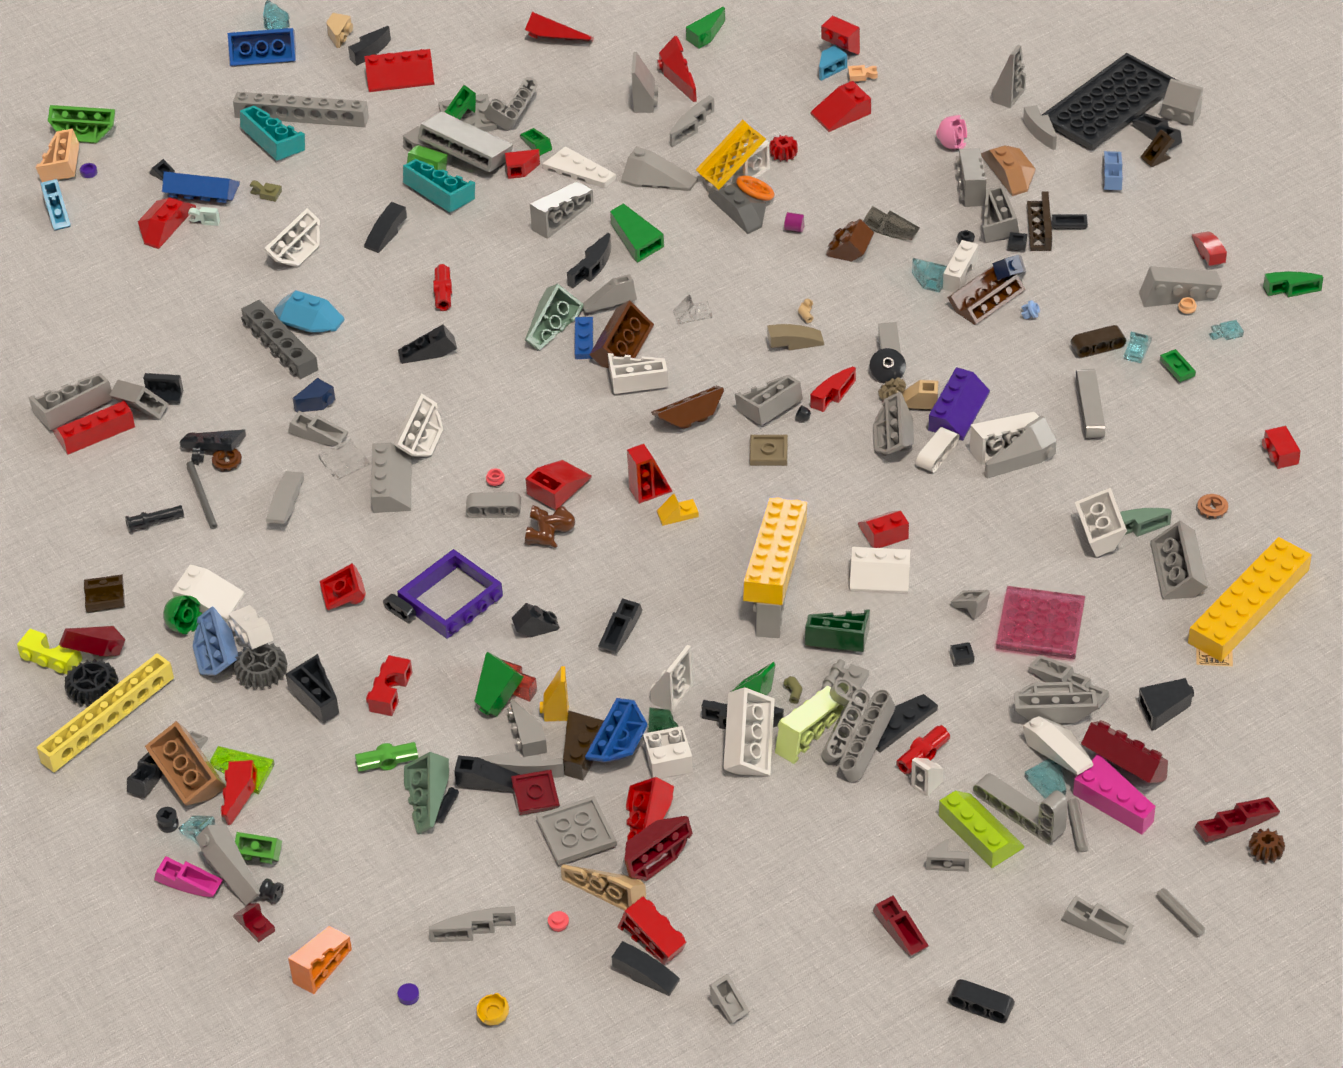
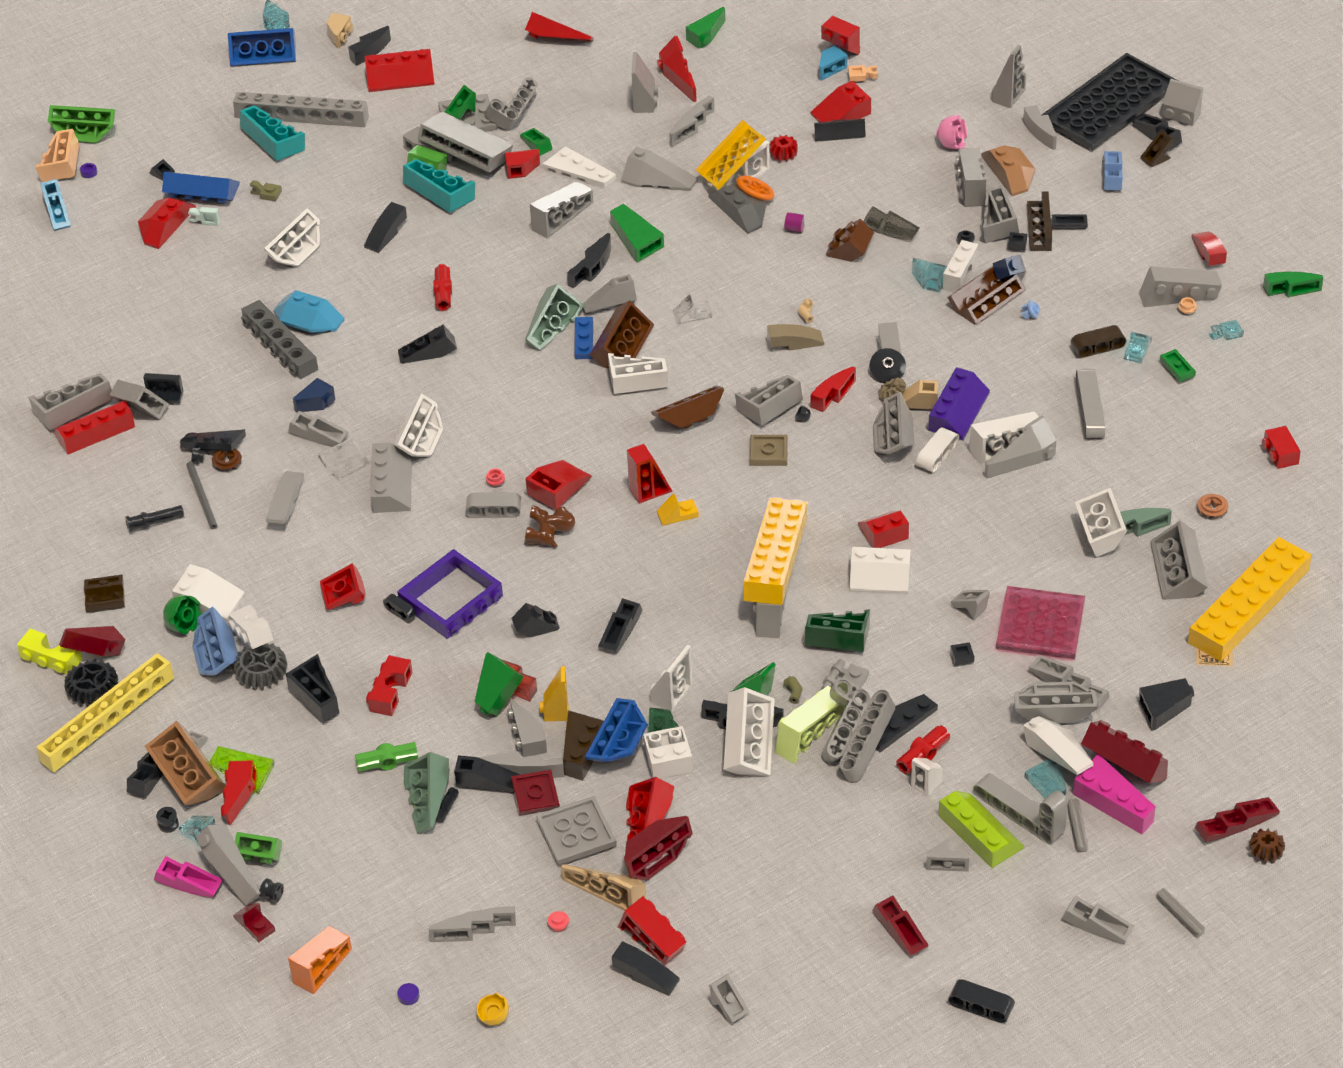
none -> black piece [814,118,866,141]

